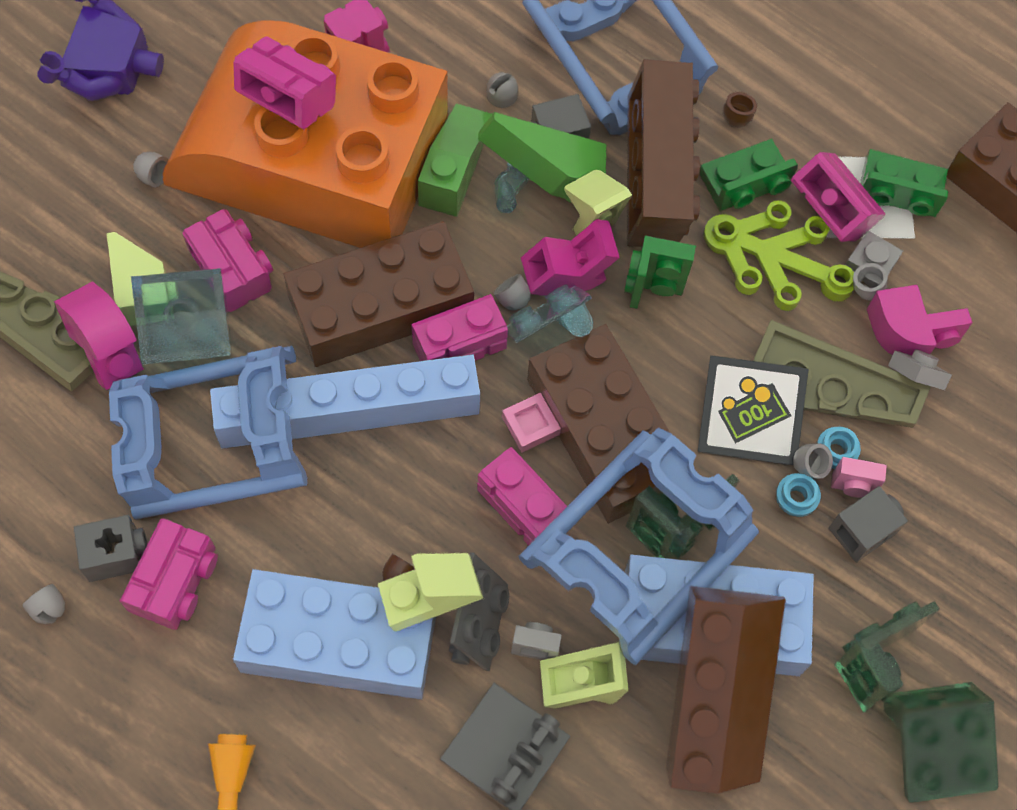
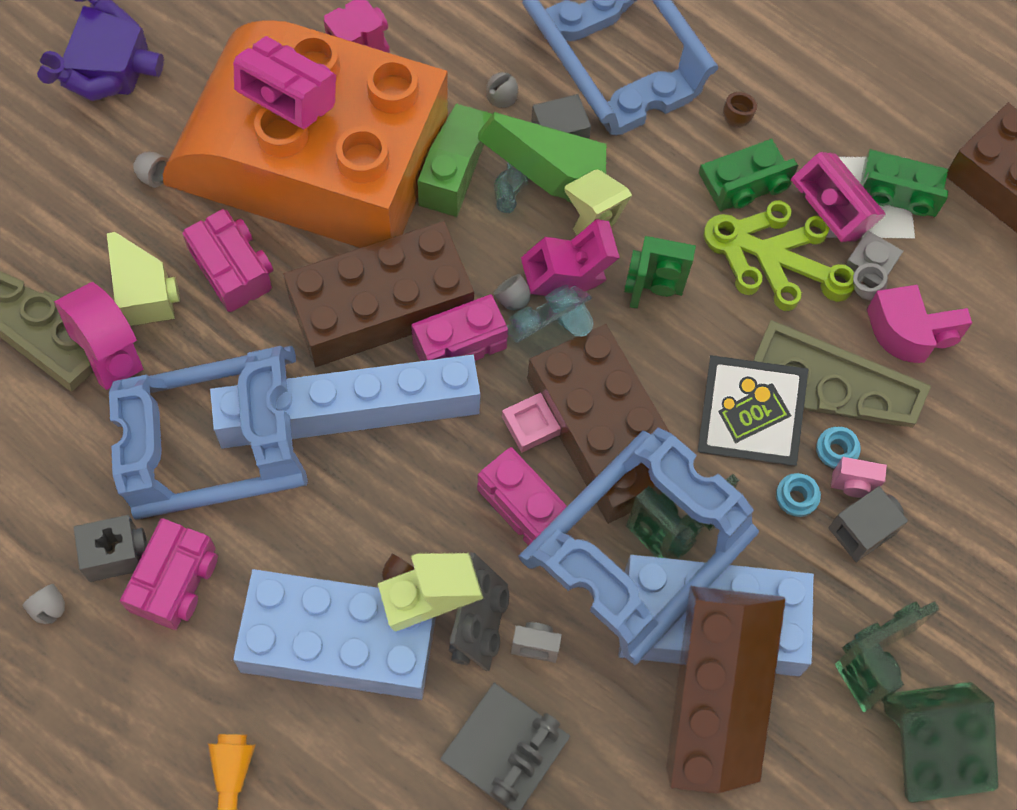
clear light blue slope [131,268,232,365] -> none
yellowish green slope [540,642,629,709] -> none
reddish brown brick [627,59,700,247] -> none
light grey hinge [793,443,833,479] -> none
light grey plate [888,349,952,390] -> none

